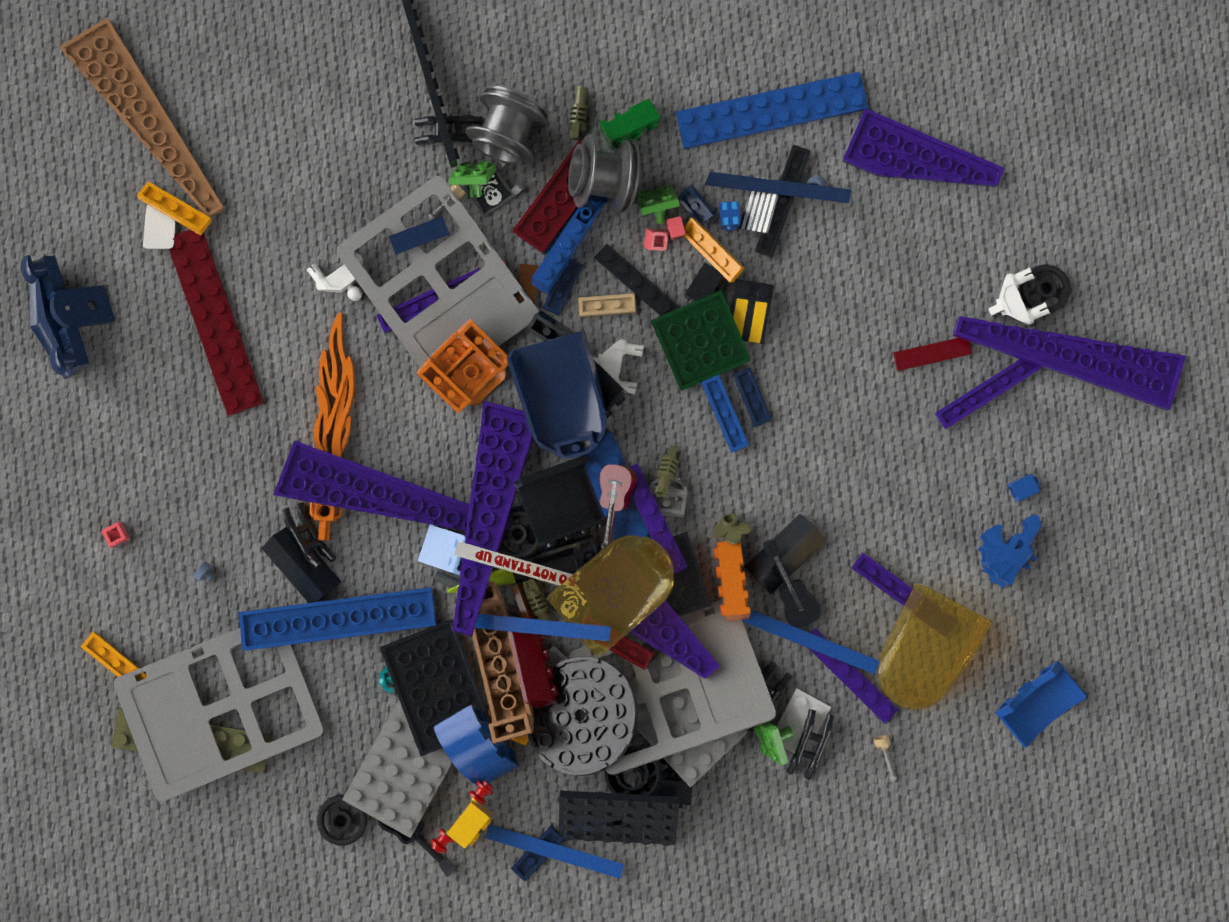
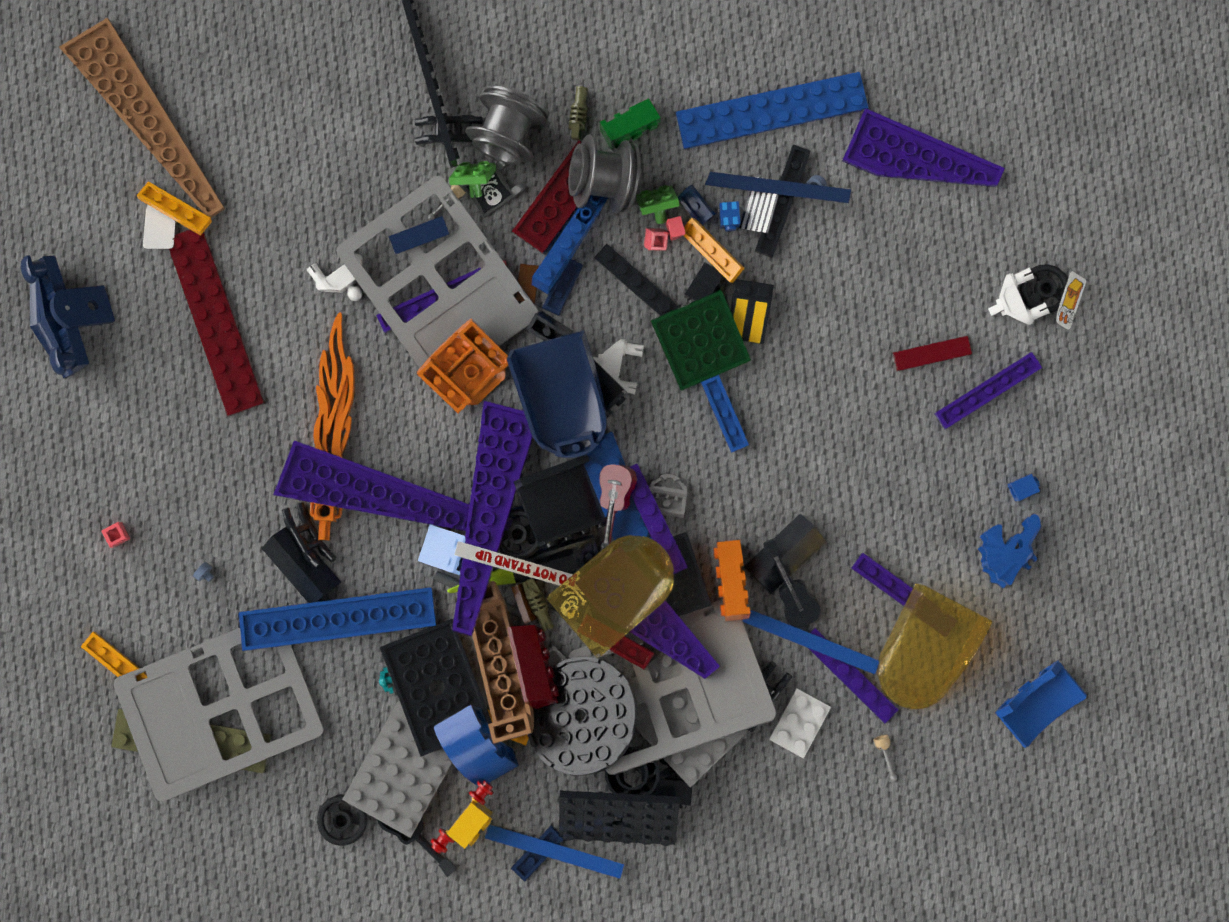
blue sticker [475,614,611,641] -> none
tan tile [578,293,636,317] -> none
olive hinge [655,445,679,497] -> none
olive plate [712,514,751,544] -> none
dark blue tile [732,367,772,428] -> none
bright green plate [754,722,794,766] -> none
black piece [786,709,834,780] -> none
dark purple wing [953,316,1186,410] -> none
none -> sticker [1056,271,1086,329]

